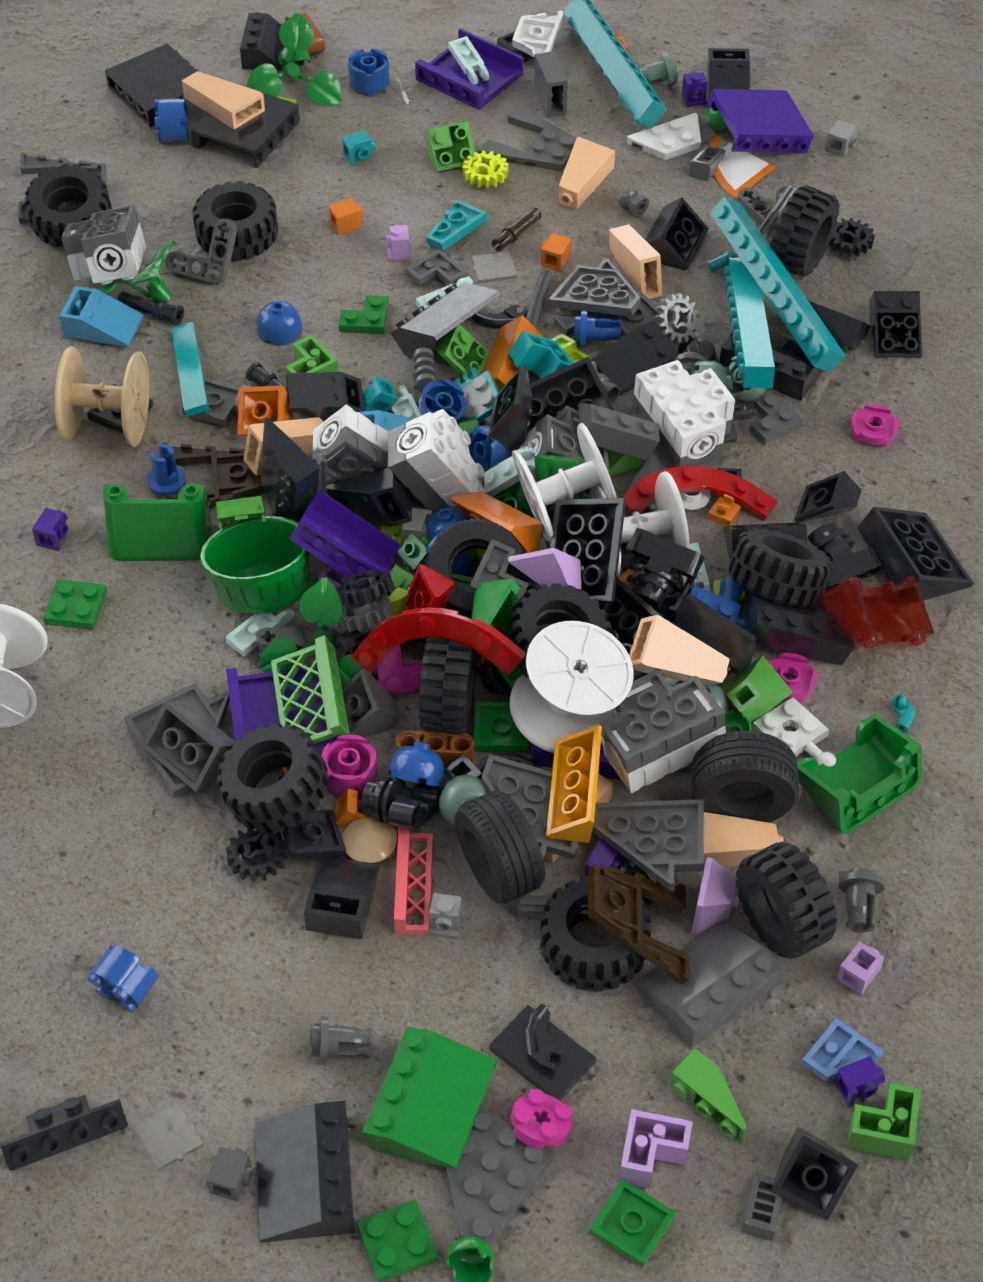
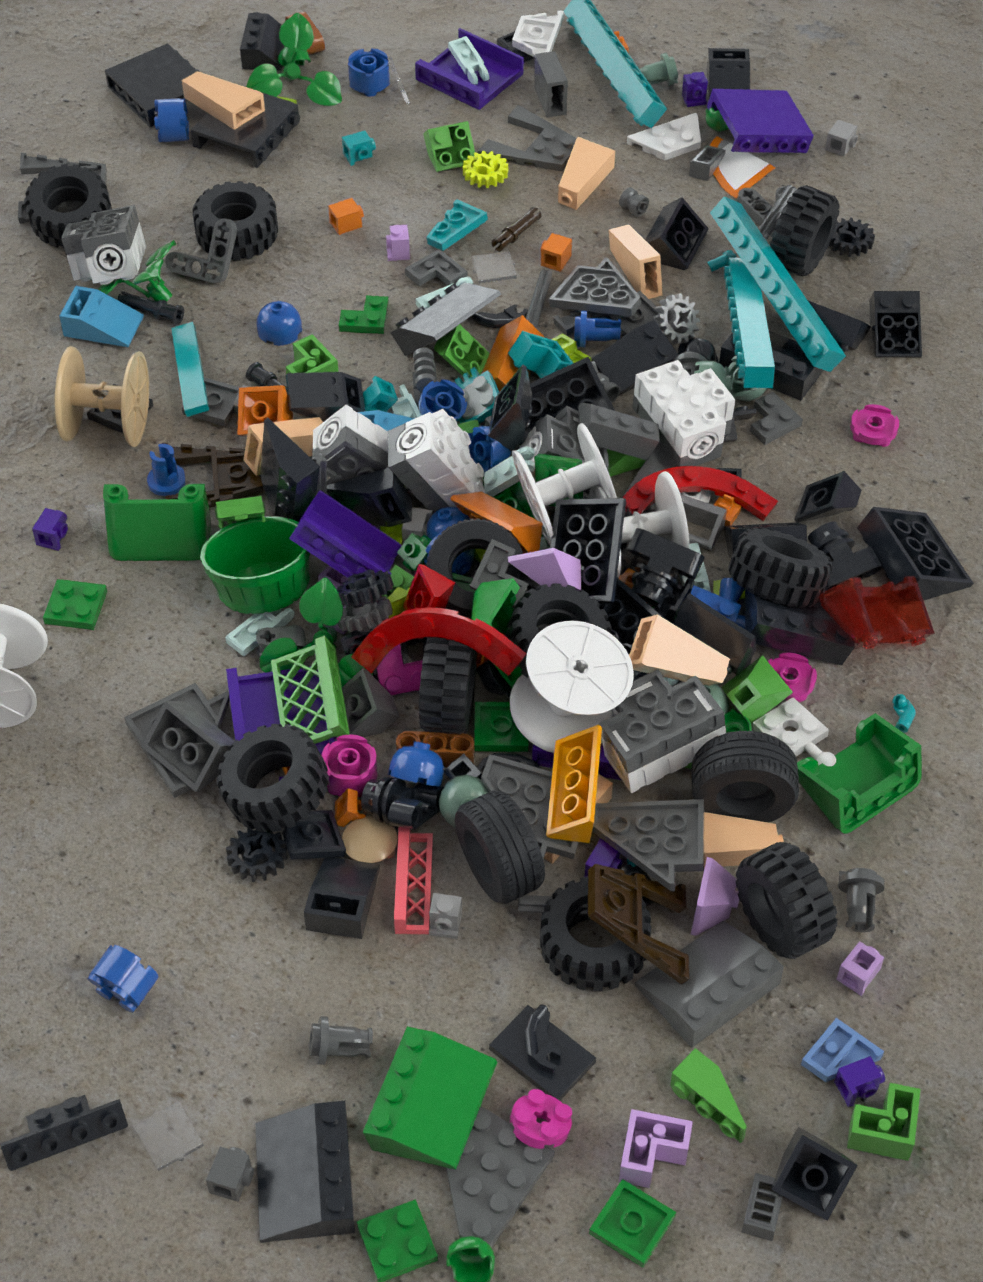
none -> flat silver tile [680,494,727,551]

